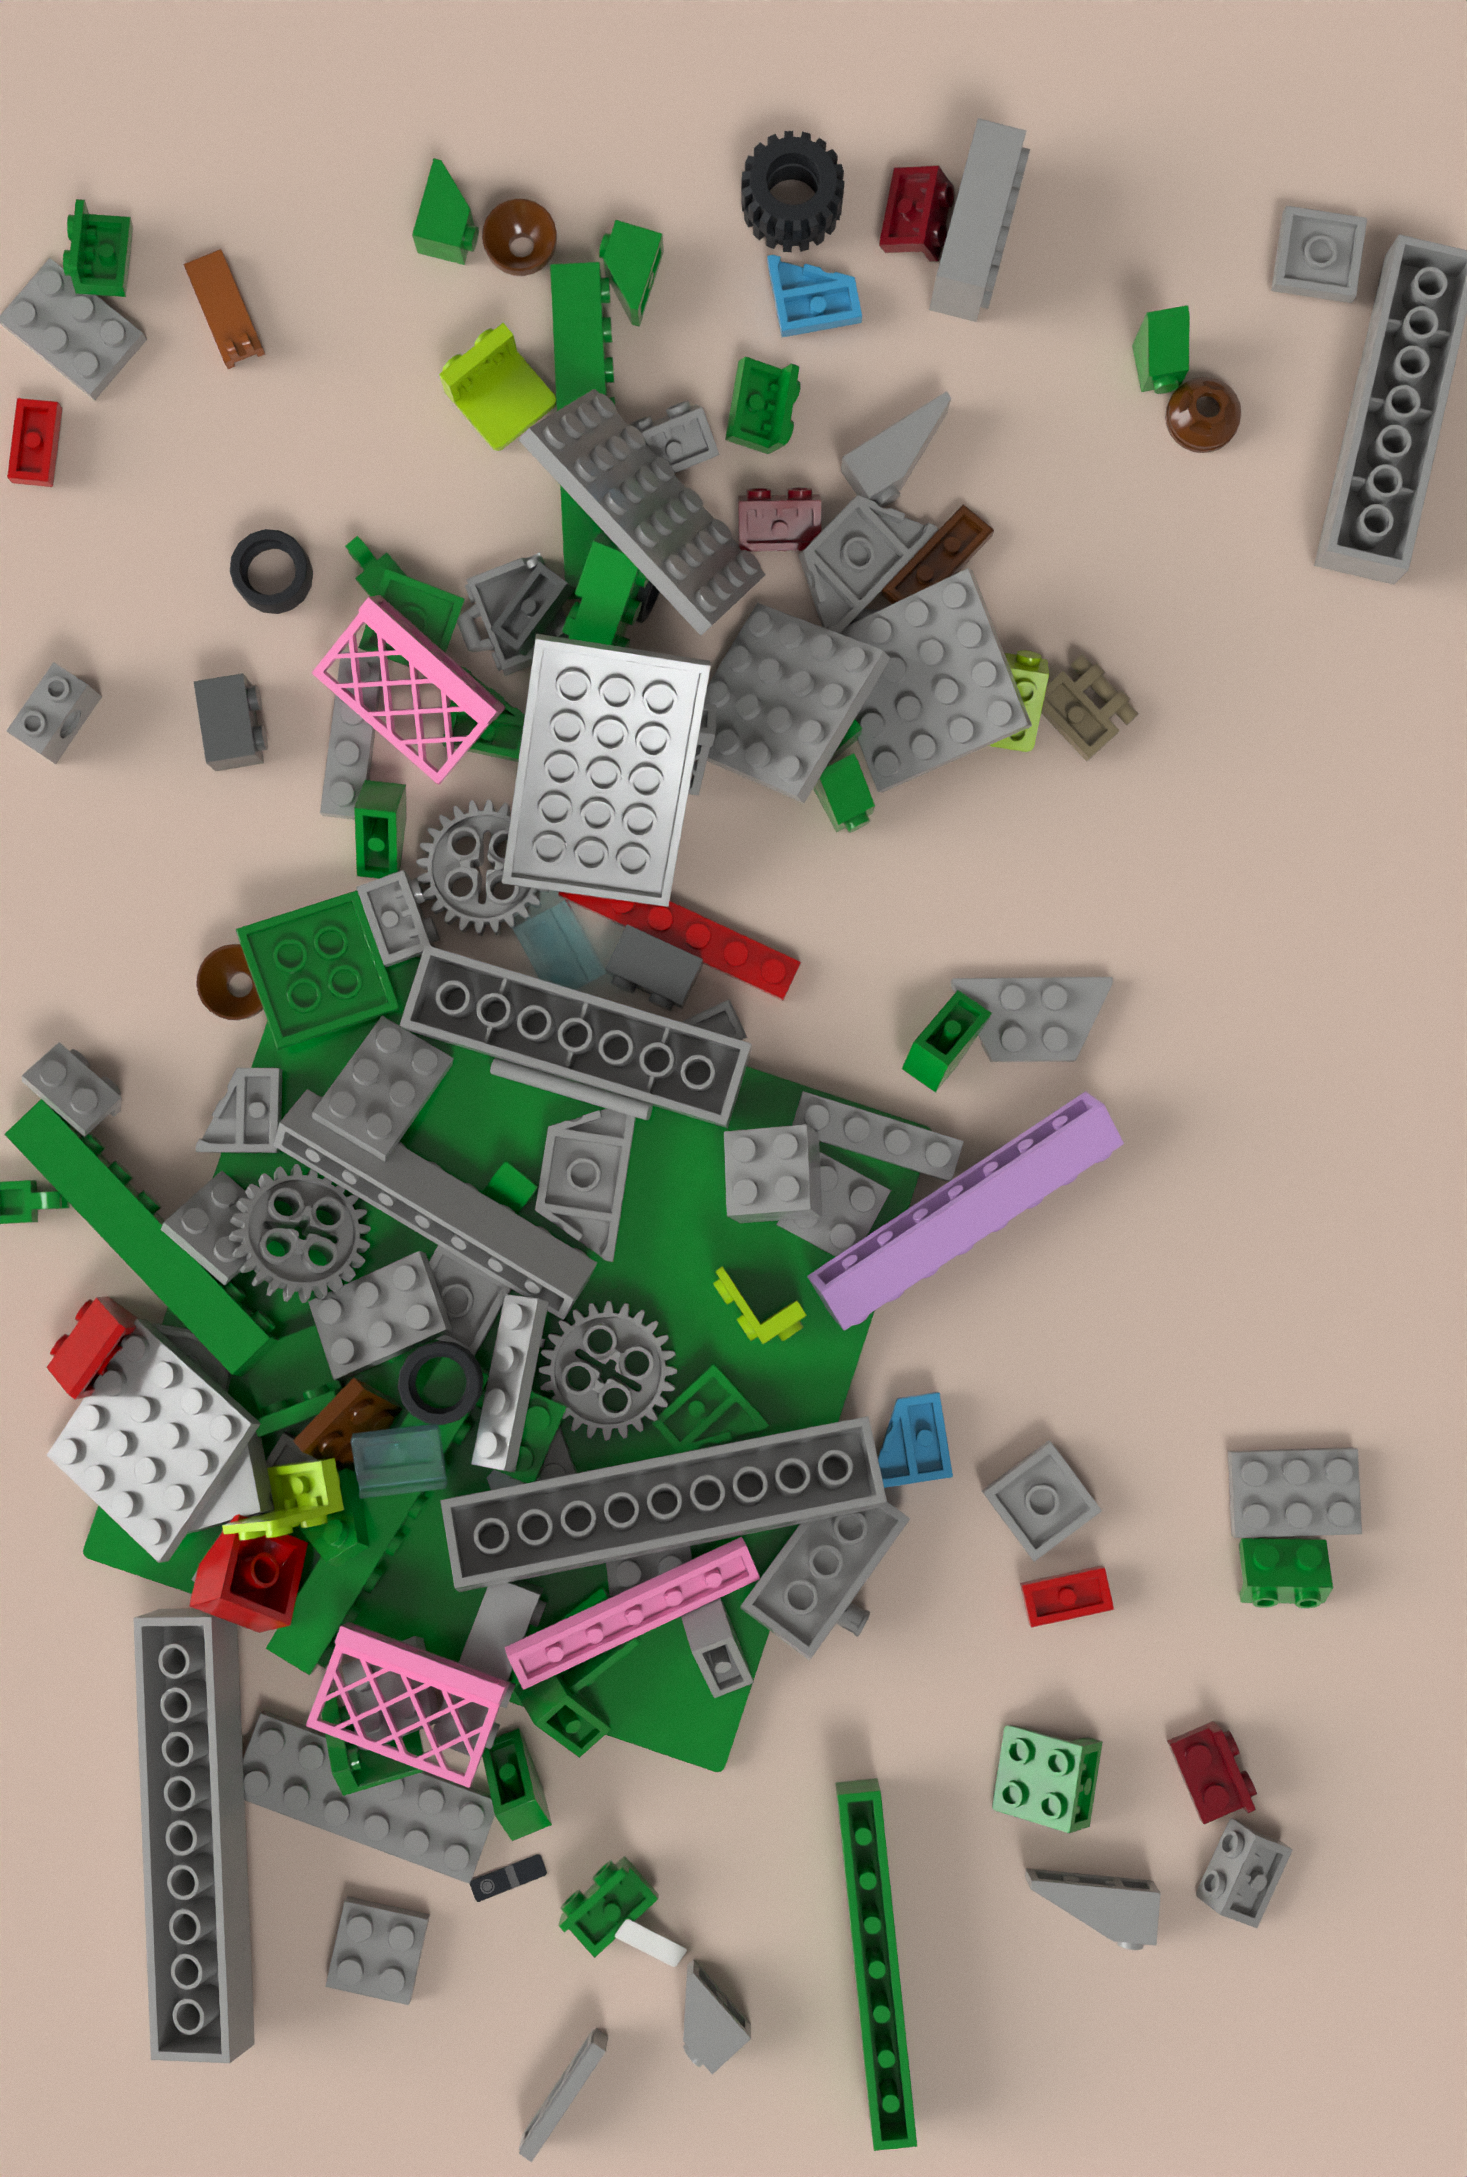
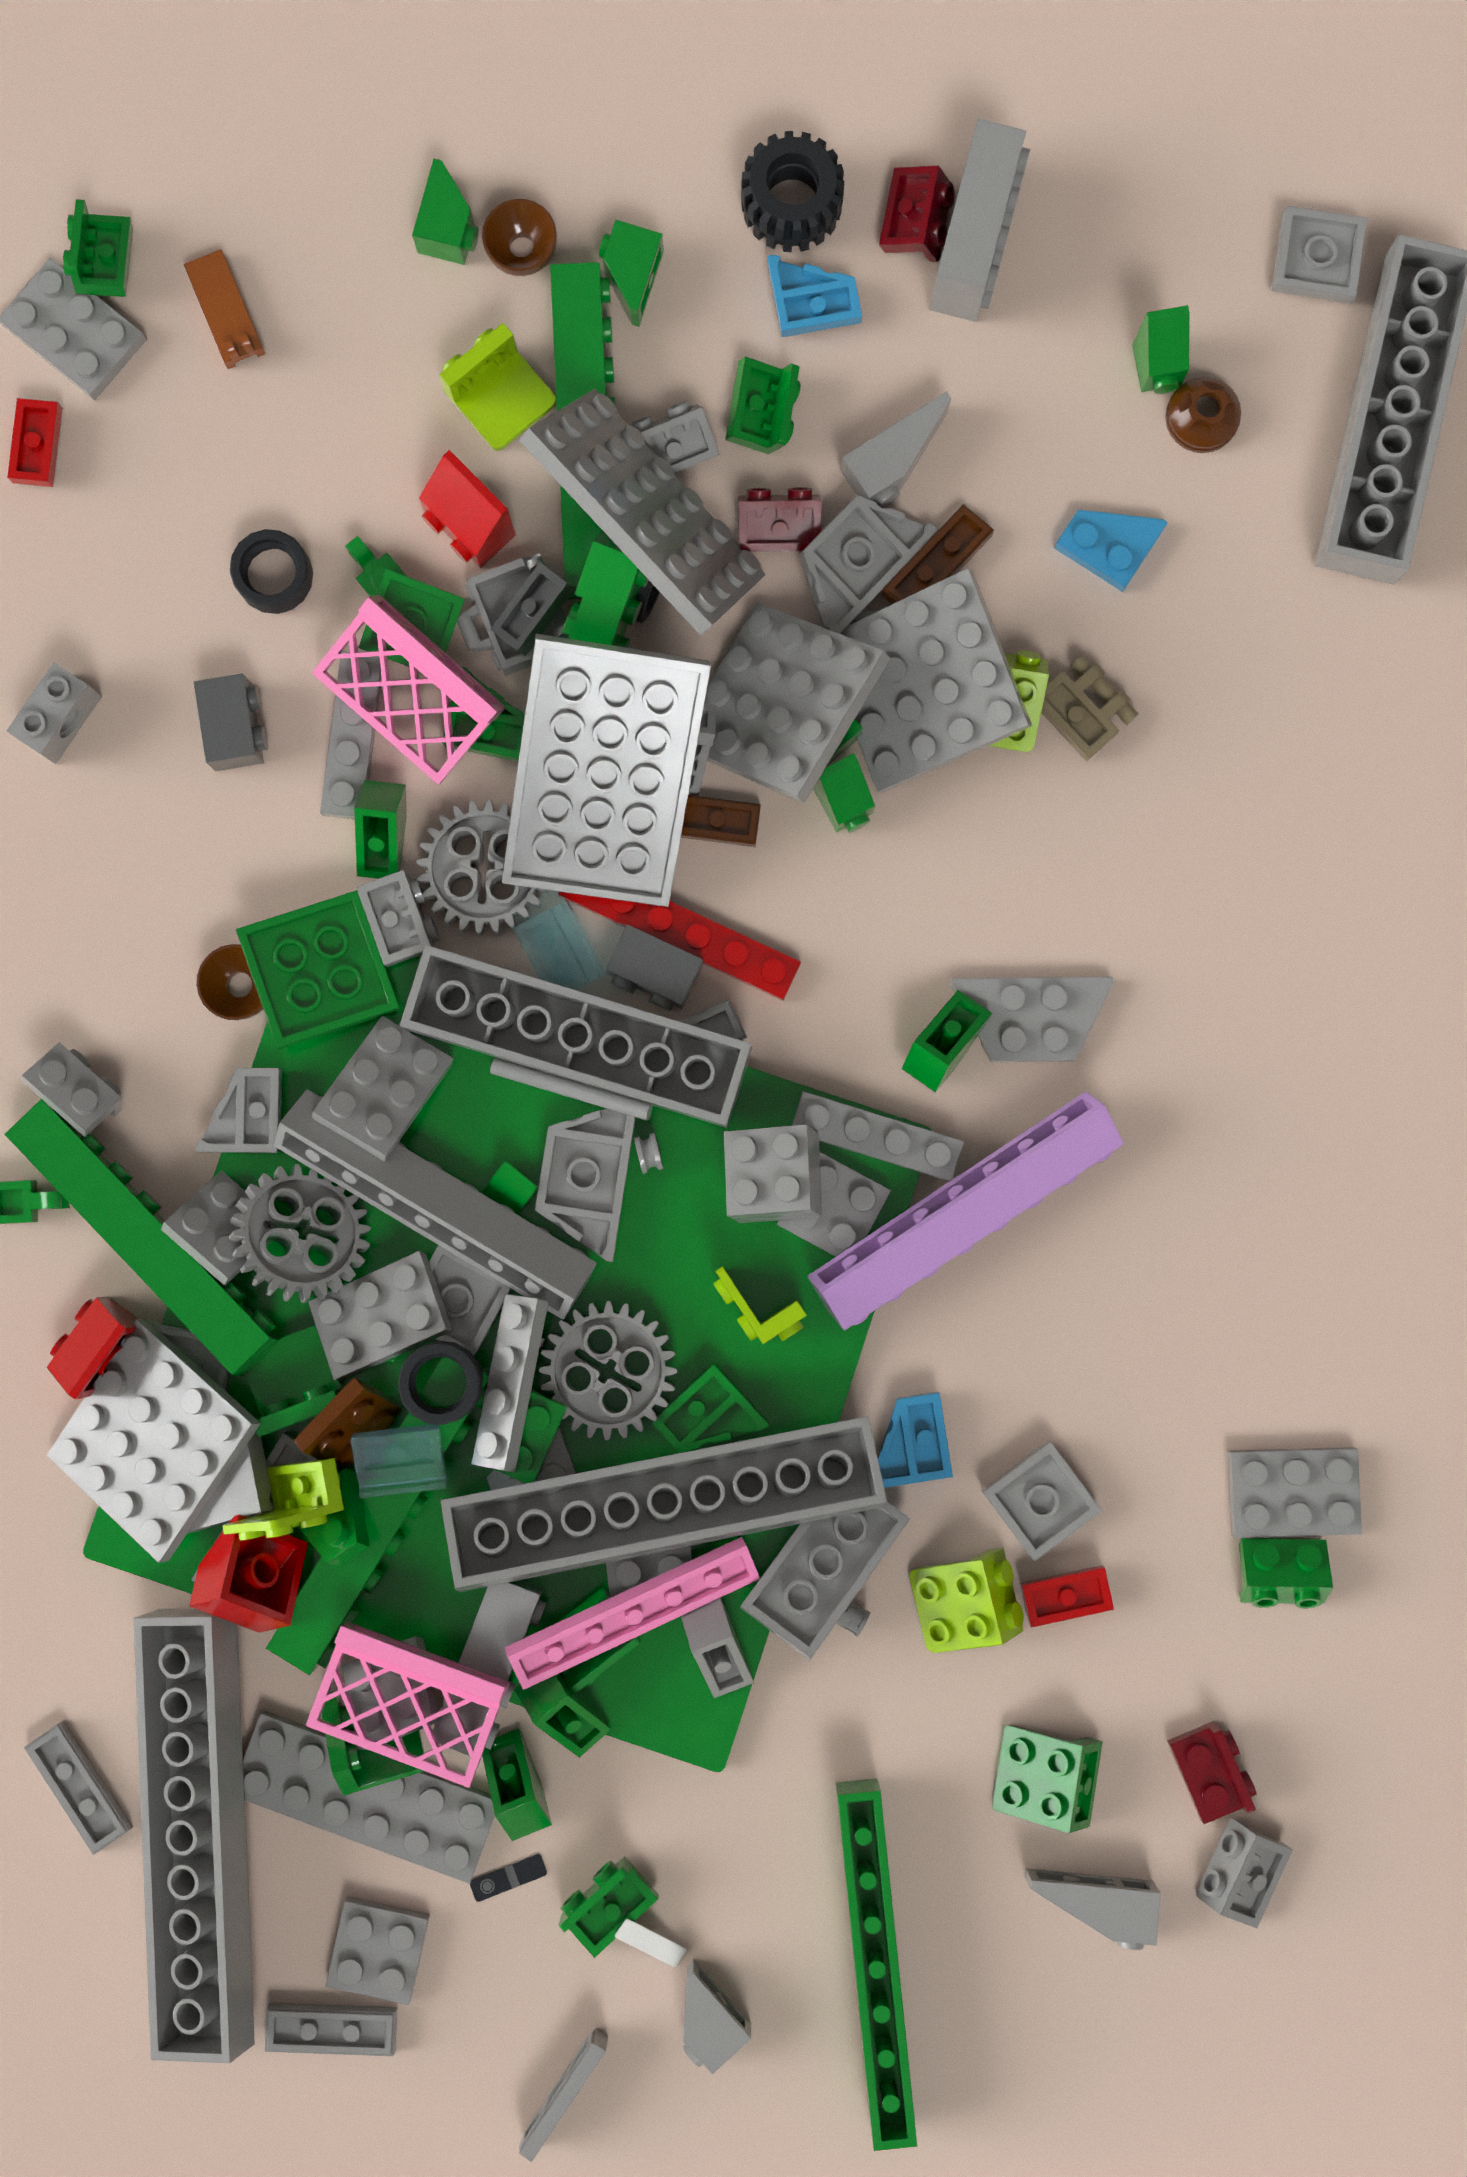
none -> light grey tile [24,1720,133,1855]
none -> light grey tile [265,2003,398,2056]
none -> slope [419,450,516,569]
none -> light grey bush [634,1133,663,1174]
none -> reddish brown tile [681,795,761,847]
none -> lime bracket [909,1548,1024,1653]
none -> dark azure wing [1054,510,1168,592]

